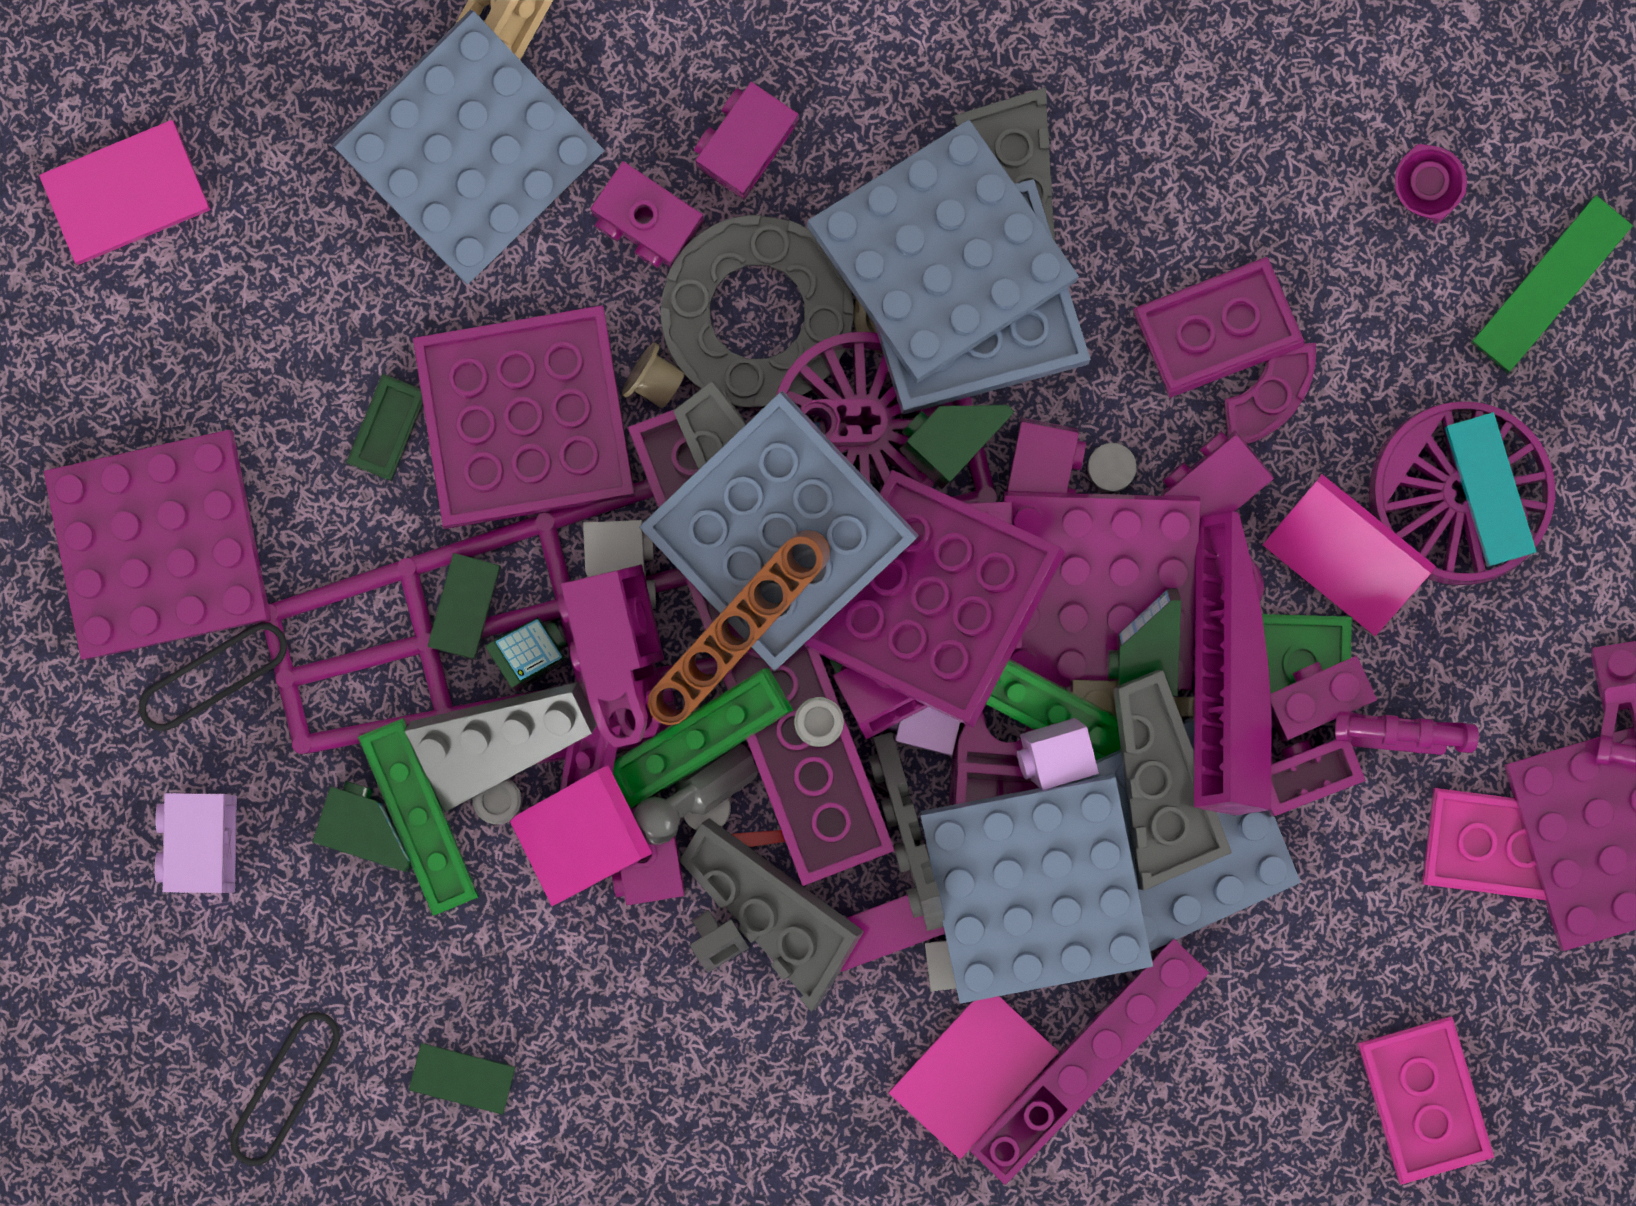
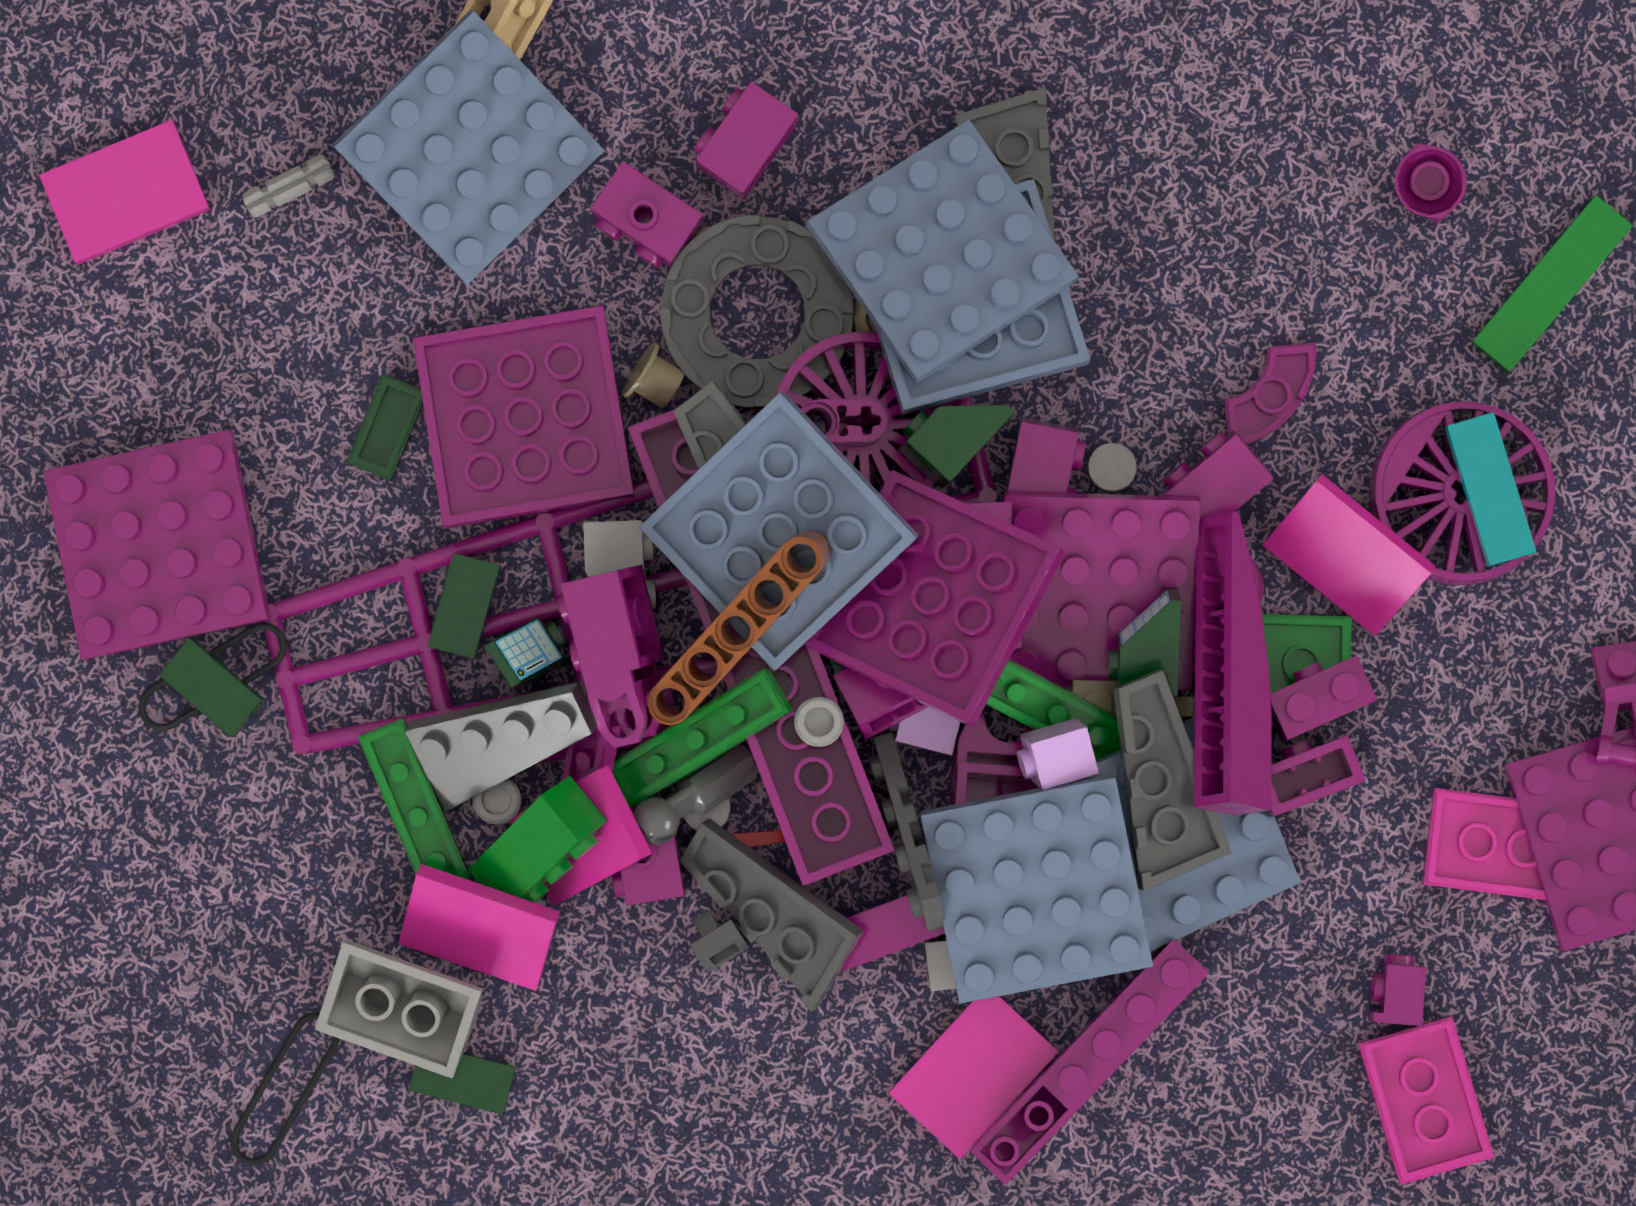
lavender brick [155,793,237,893] -> none
dark green slope [312,781,412,872] -> none
magenta tile [1133,257,1304,398] -> none
magenta plate [1335,711,1479,755] -> none
none -> dark green tile [159,638,265,737]
none -> light grey axle [242,155,335,217]
none -> light grey slope [315,939,483,1079]
none -> dark pink tile [398,864,560,991]
none -> green brick [468,776,607,903]
none -> magenta brick [1368,954,1426,1026]

